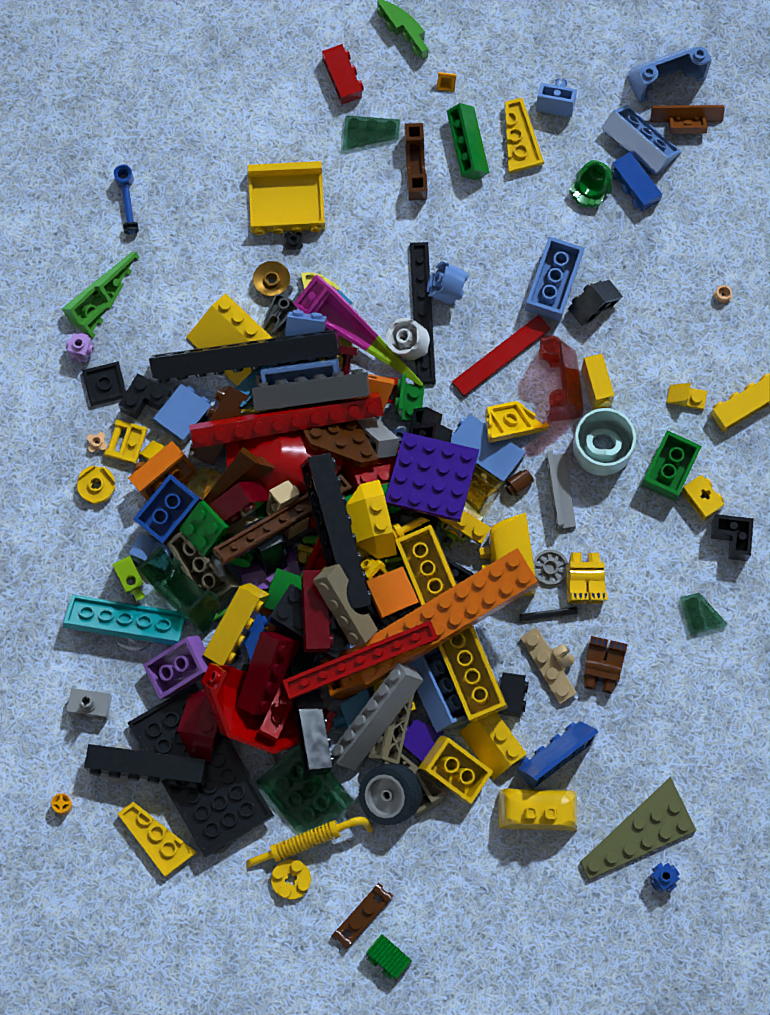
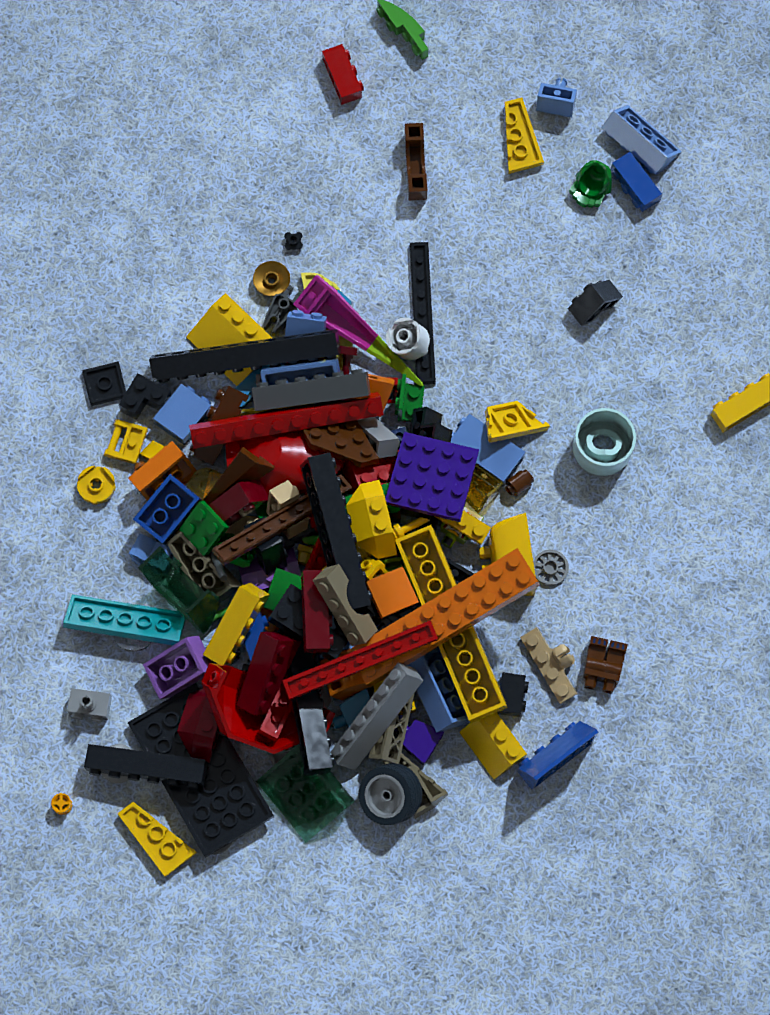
bright green wedge [61,252,139,339] -> none
lavender brick [65,333,94,362] -> none
light nougat plate [87,432,107,452] -> none
lime torso [112,556,145,602] -> none
blue piece [114,164,139,234] -> none
yellow piece [246,817,374,868] -> none
yellow panel [248,161,325,235] -> none
yellow plate [271,859,311,900] -> none
reddish brown plate [331,883,394,950] -> none
clear green wing [343,115,400,151] -> none
green brick [366,934,412,980] -> none
yellow brick [418,735,493,804] -> none
medium blue brick [427,261,468,305] -> none
light orange slope [436,72,457,92] -> none
green brick [447,103,490,180] -> none
red tile [452,315,551,397] -> none
yellow hips [498,788,577,831] -> none
black bar [519,607,578,622] -> none
medium blue brick [525,236,584,322] -> none
clear red windscreen [538,335,584,422] -> none
light grey fence [545,451,576,530] -> none
yellow hips [566,552,608,604] -> none
olive wing [580,776,697,880] -> none
yellow brick [581,353,615,411] -> none
medium blue windscreen [628,47,712,103] -> none
green brick [641,430,702,502] -> none
blue brick [649,863,680,893] -> none
dark orange bracket [650,105,725,134] -> none
yellow slope [667,383,707,411] -> none
clear green wing [680,593,727,635] -> none
yellow brick [681,474,725,522] -> none
black brick [711,514,754,561] -> none
light nougat plate [714,285,732,303] -> none

